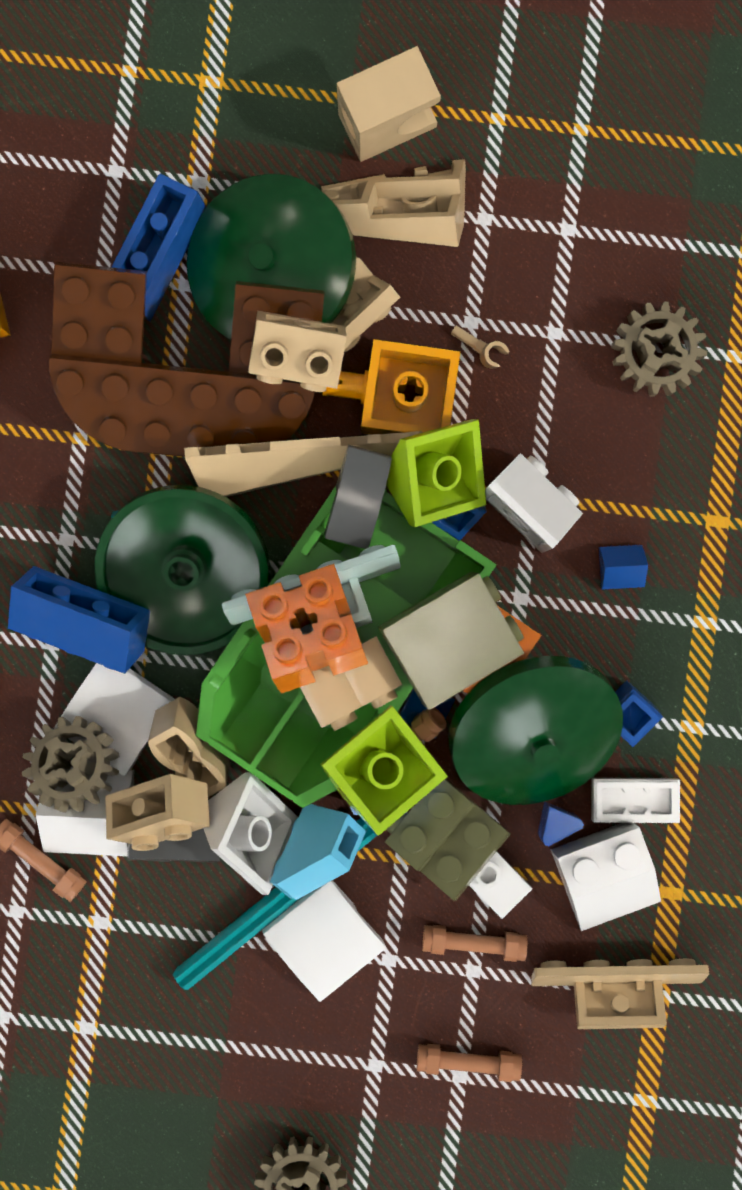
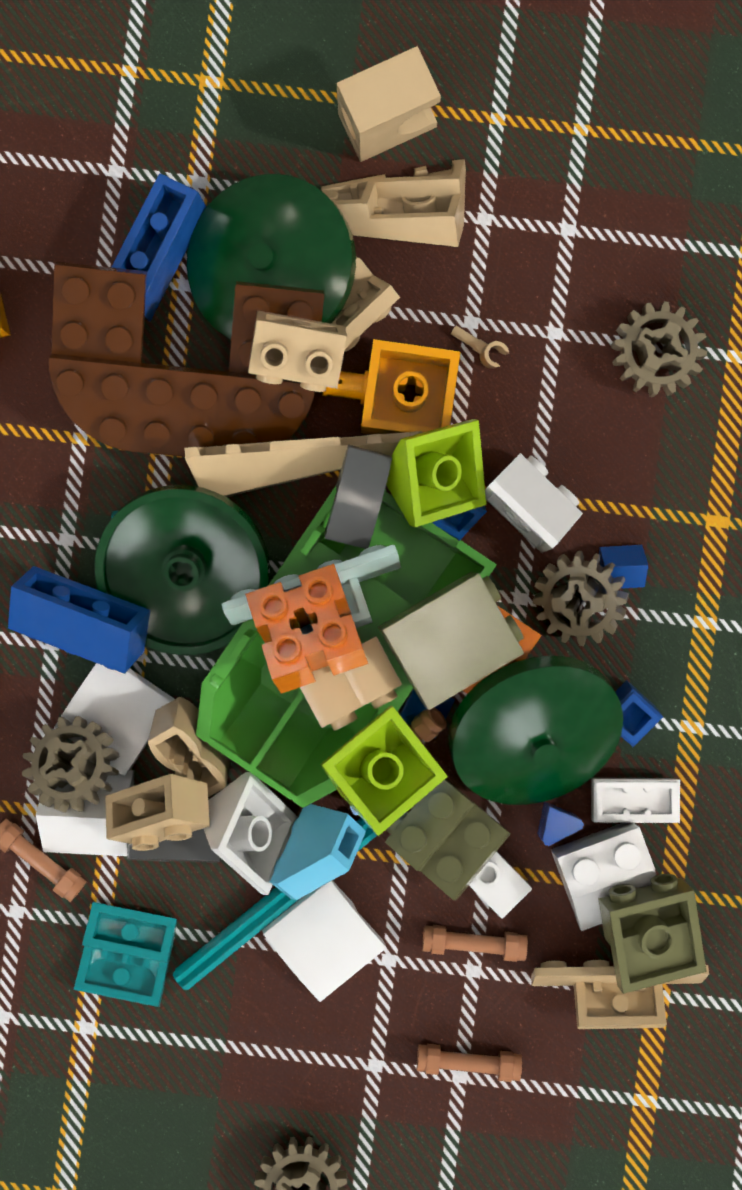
none -> teal slope [74,902,177,1007]
none -> dark tan gear [533,551,629,646]
none -> olive plate [598,874,707,994]

